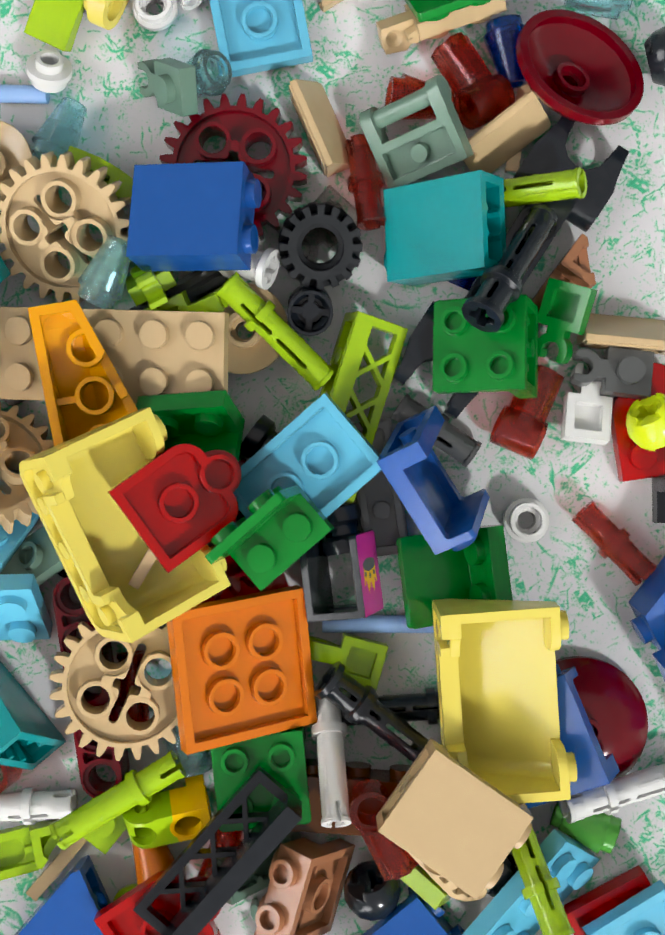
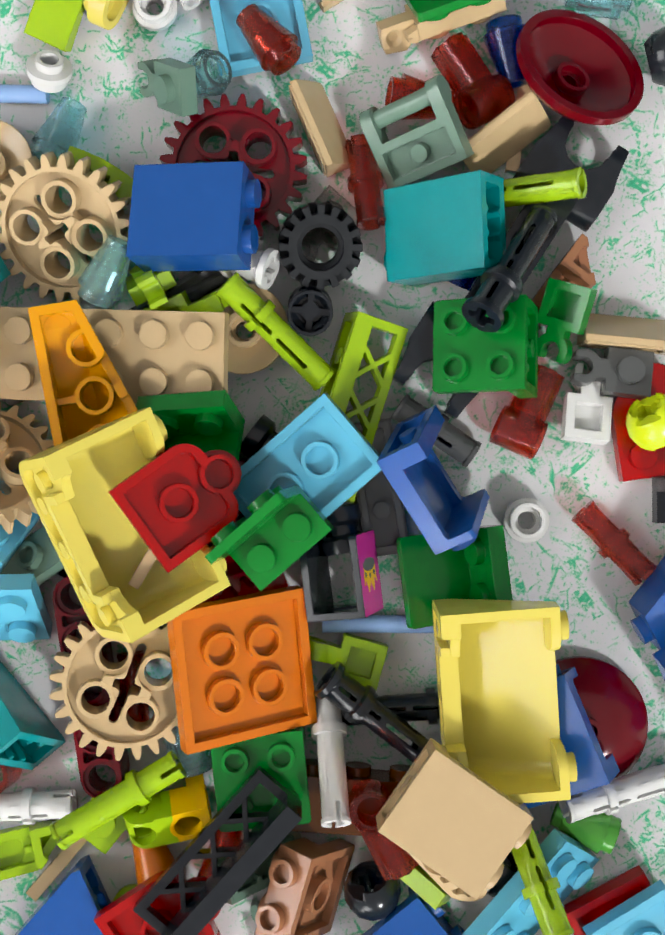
none -> clear red cone [236,4,301,75]

